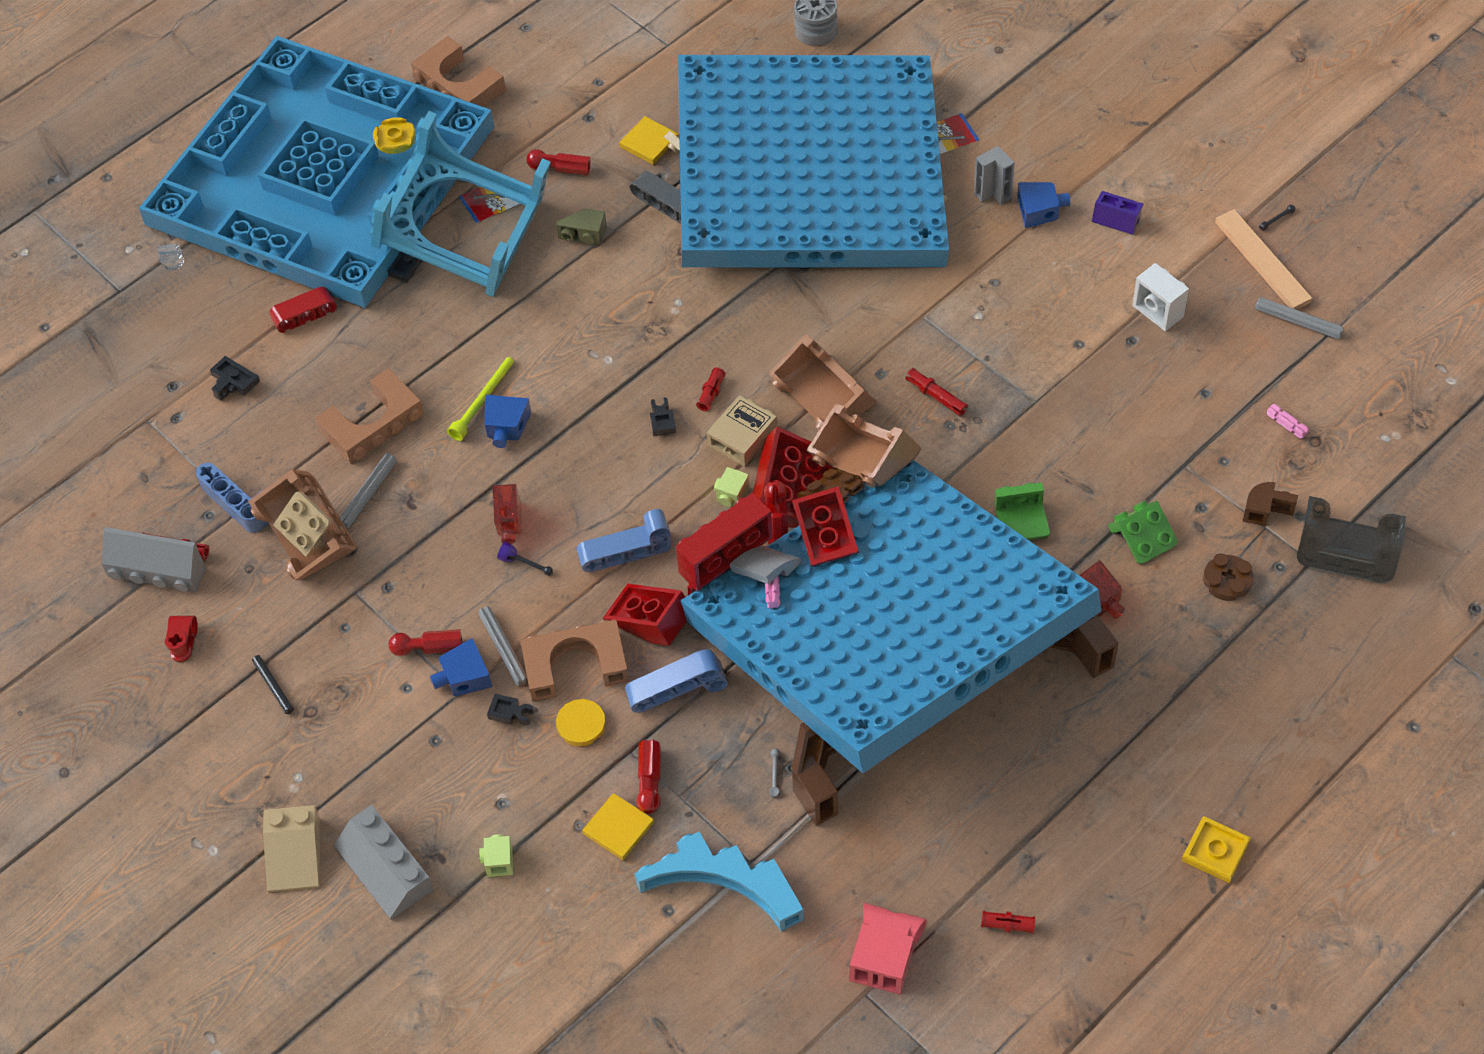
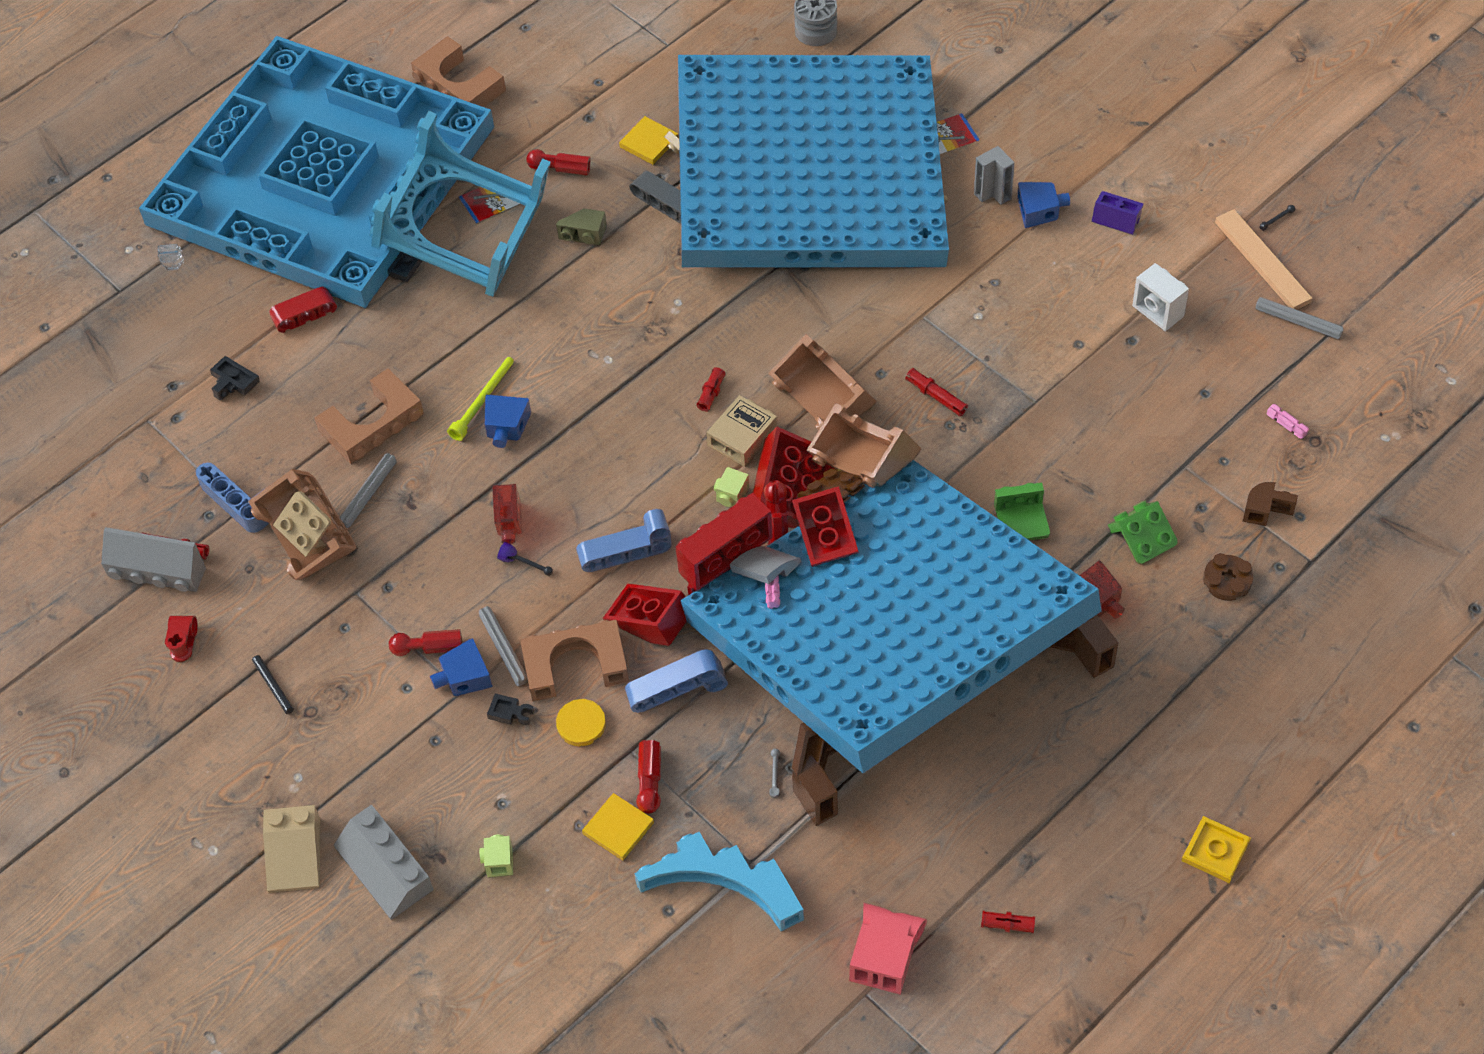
yellow tile [373,117,416,154] -> none
black plate [650,397,676,437] -> none
clear smoke windscreen [1297,496,1406,583] -> none

